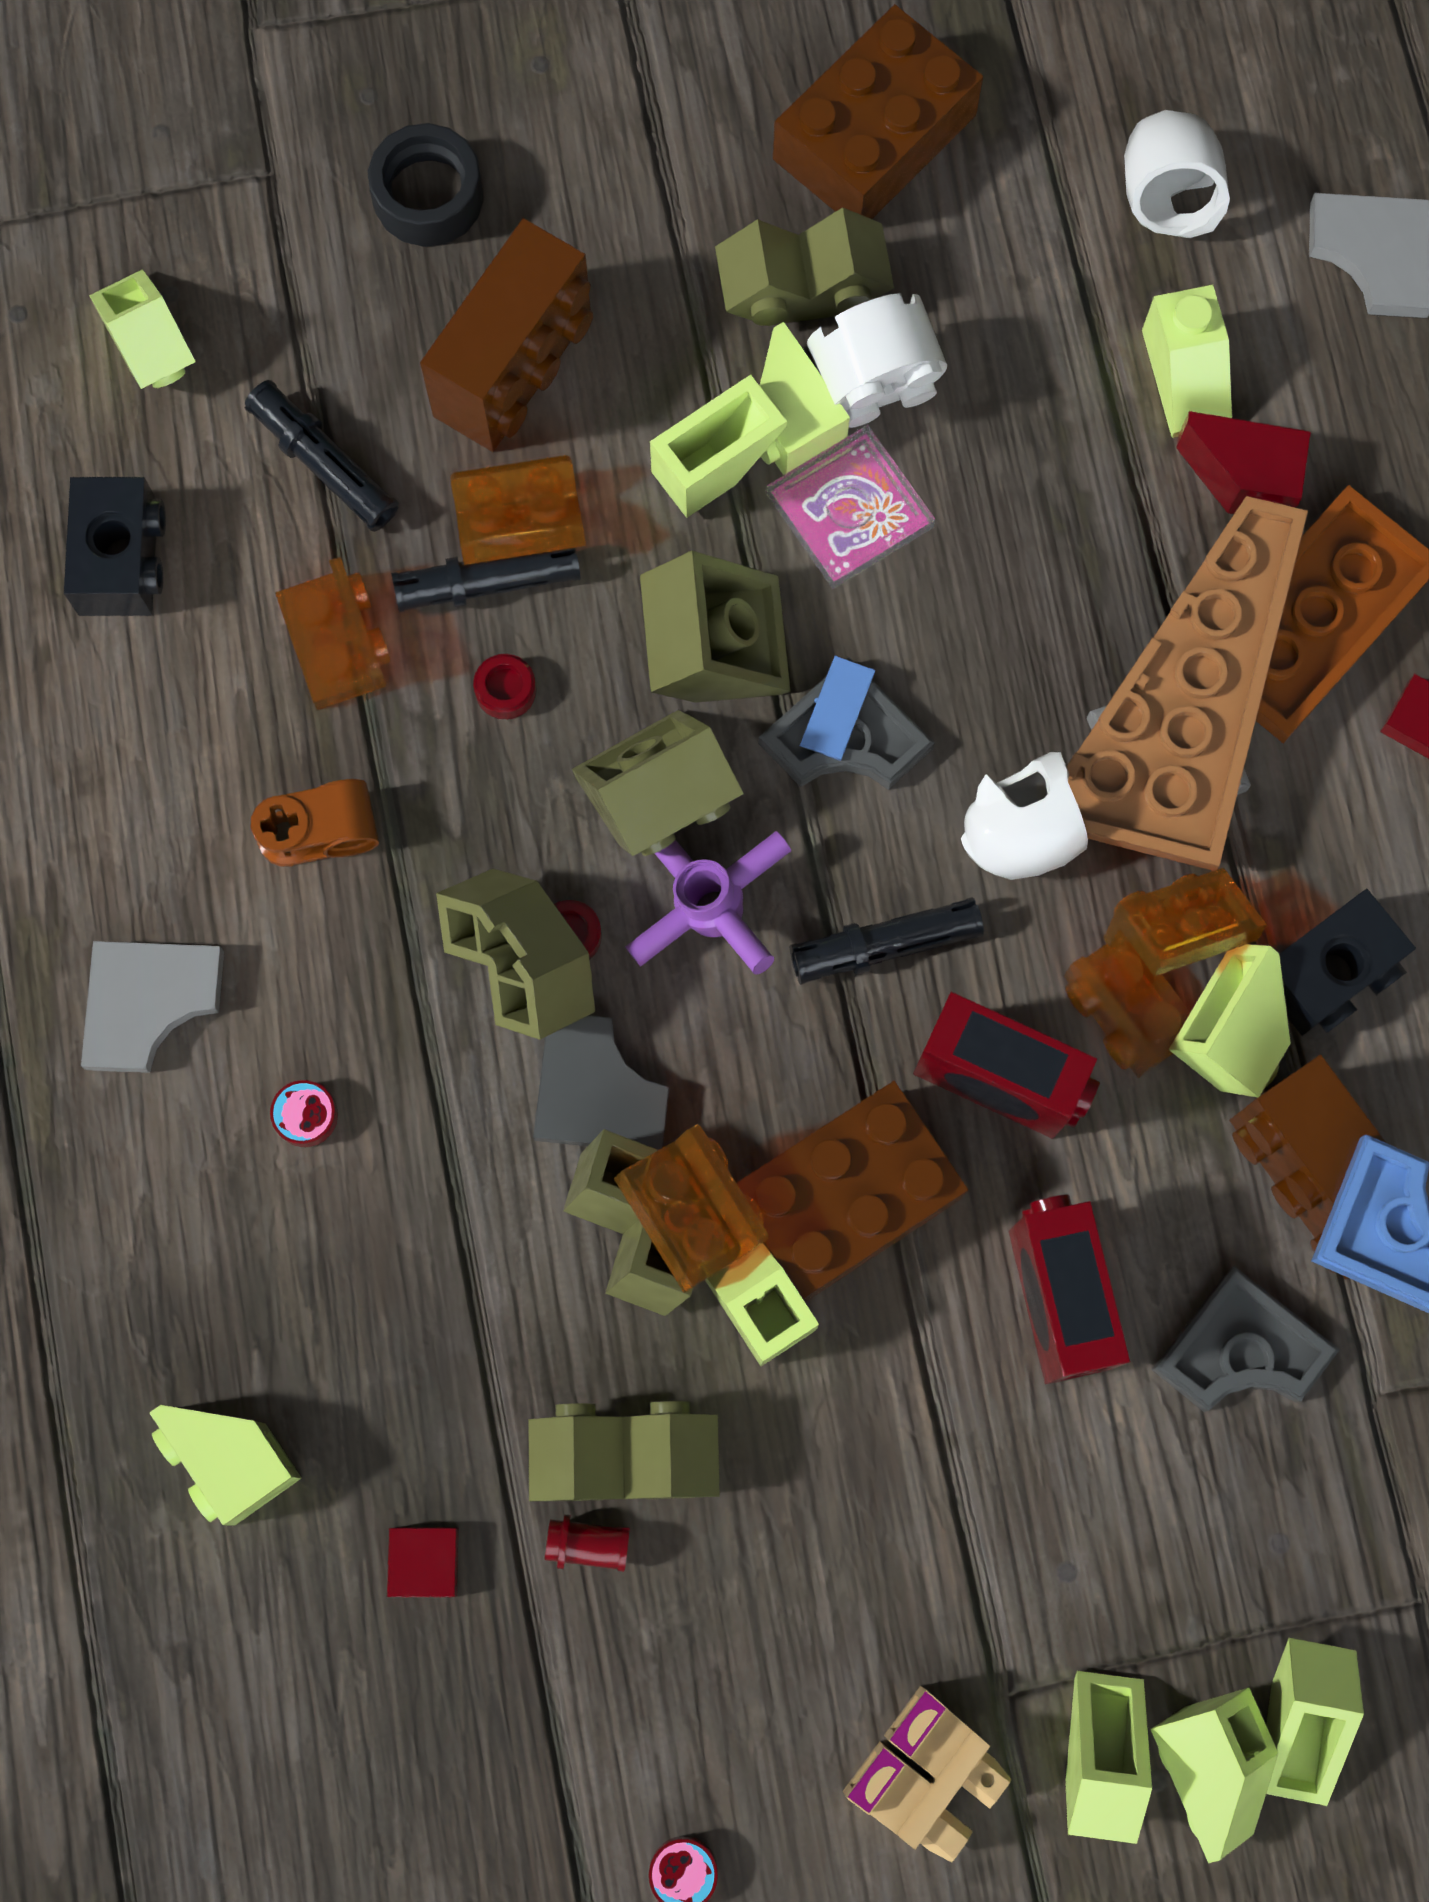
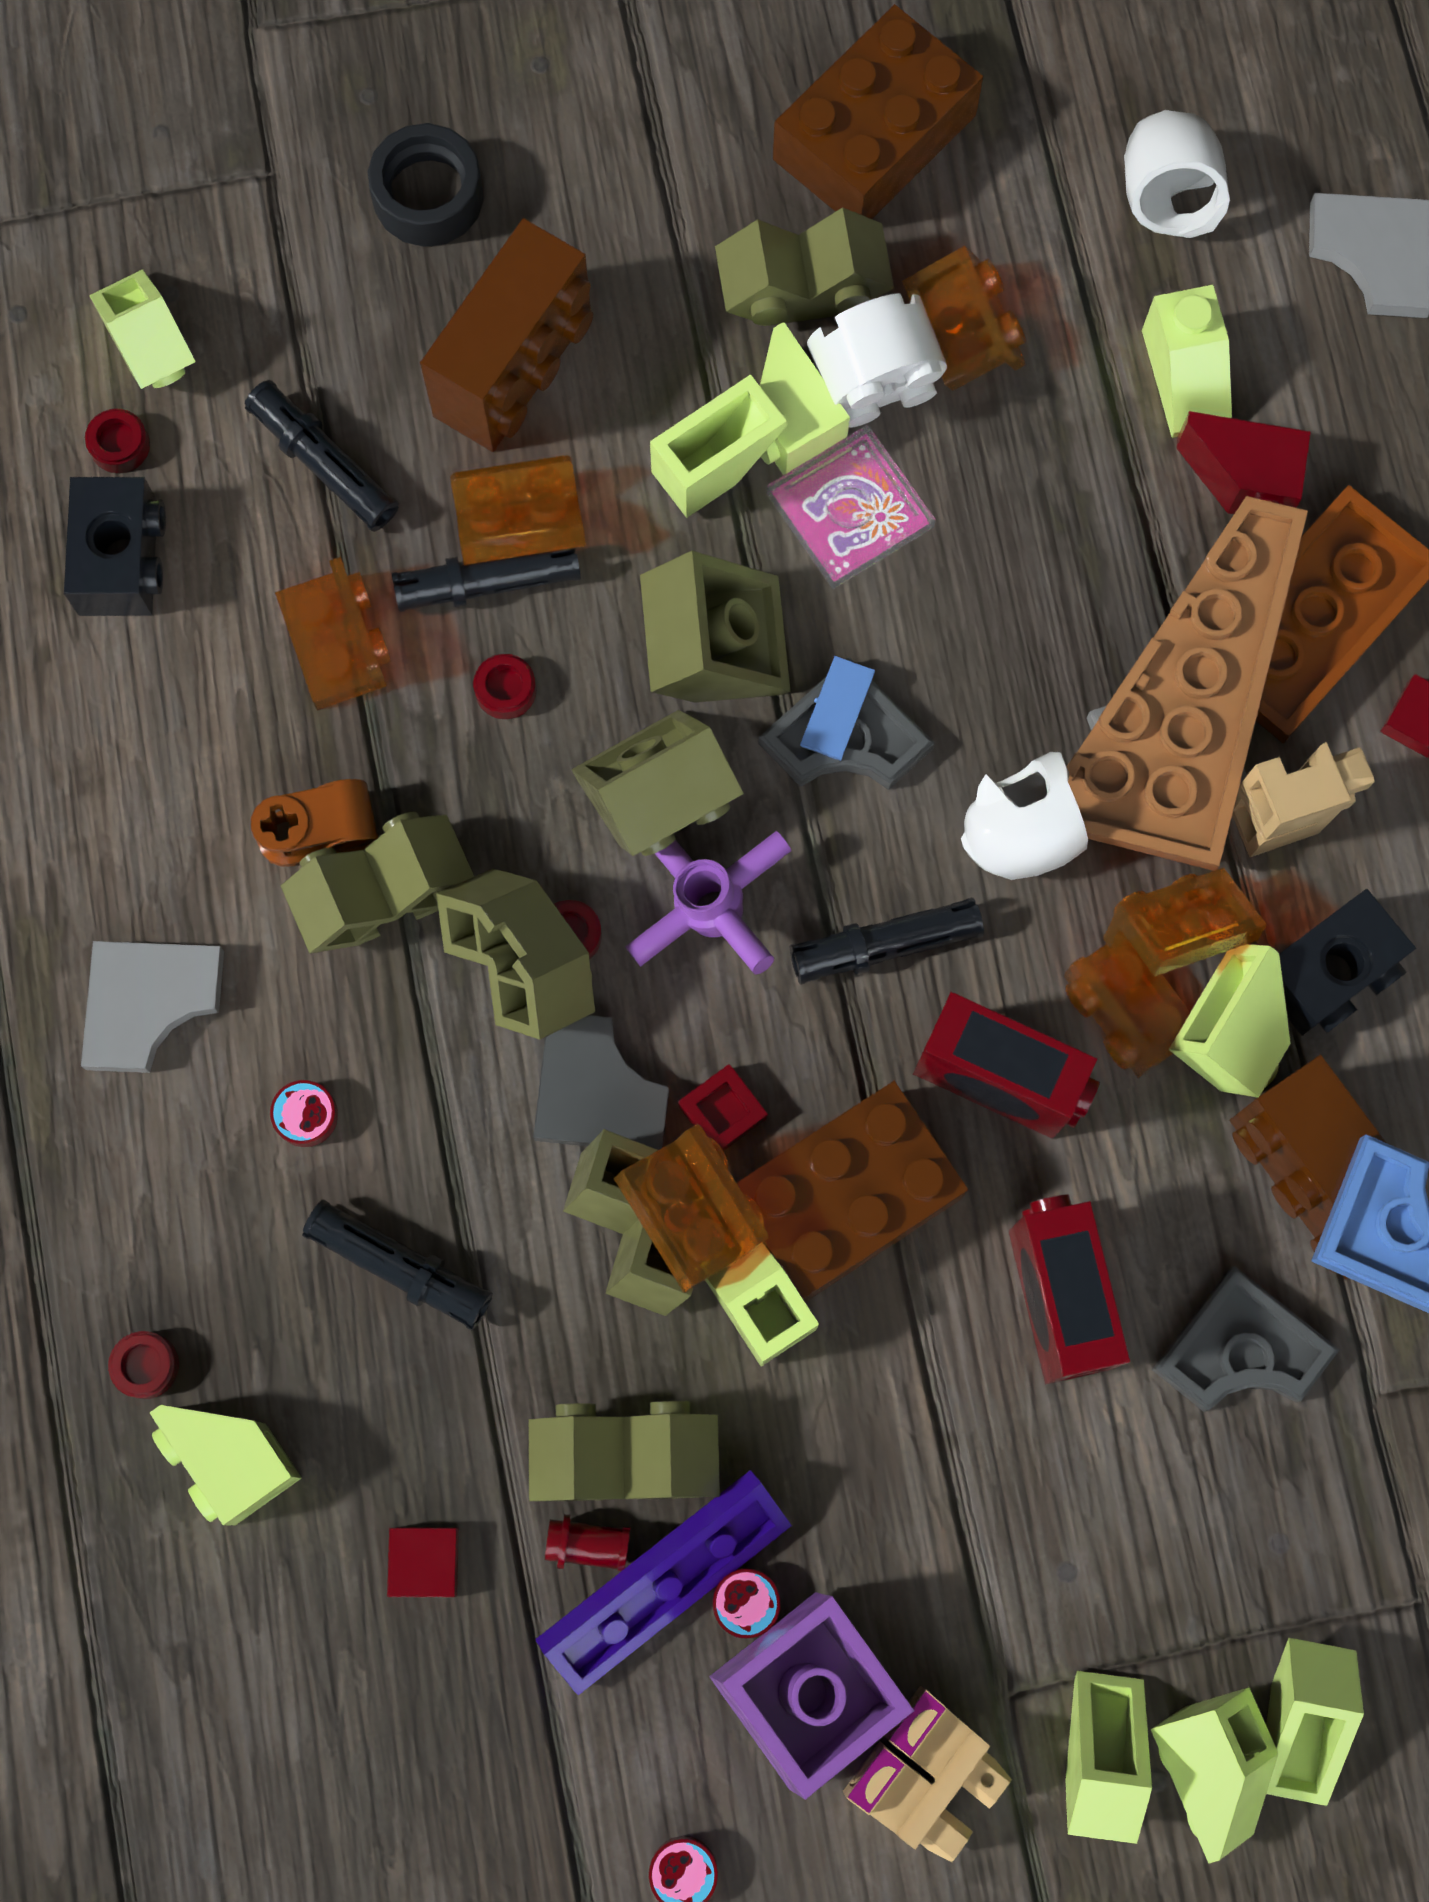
none -> dark red tile [85,409,150,473]
none -> dark red tile [108,1331,179,1399]
none -> olive brick [281,812,474,954]
none -> black pin [302,1200,493,1331]
none -> dark purple plate [535,1470,792,1695]
none -> dark red tile [678,1064,768,1157]
none -> medium lavender brick [709,1592,914,1800]
none -> tile [713,1569,780,1639]
none -> clear orange bracket [902,246,1027,391]
none -> tan hips [1232,742,1374,857]

